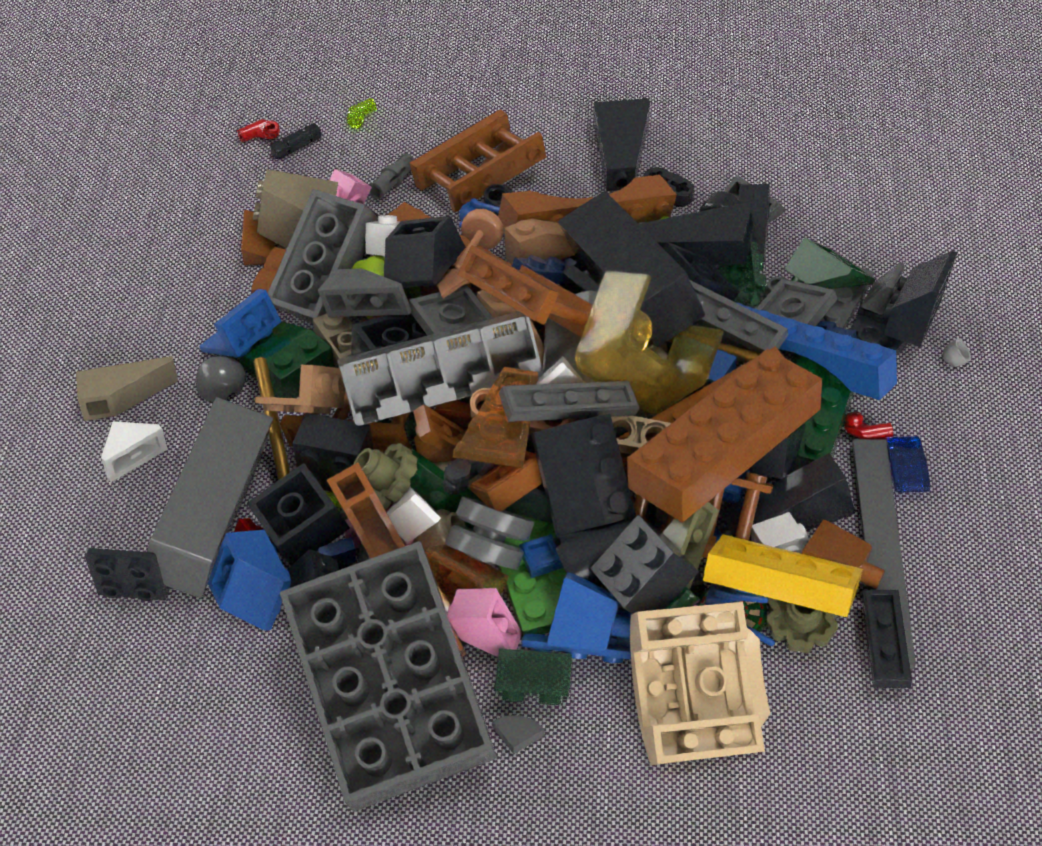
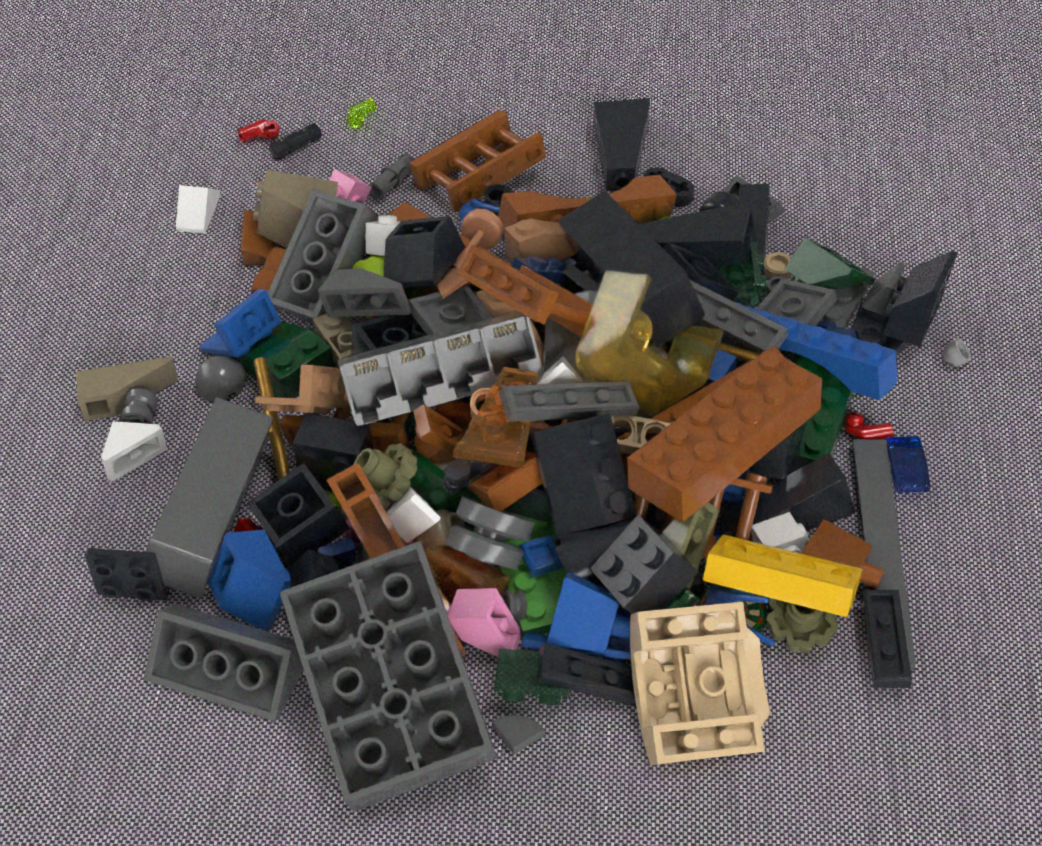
none -> dark grey wheel [119,388,158,424]
none -> dark grey slope [143,604,302,721]
none -> white slope [176,185,221,234]
none -> dark grey bush [500,590,527,622]
none -> black tile [537,643,636,707]
none -> tan tile [763,252,792,279]

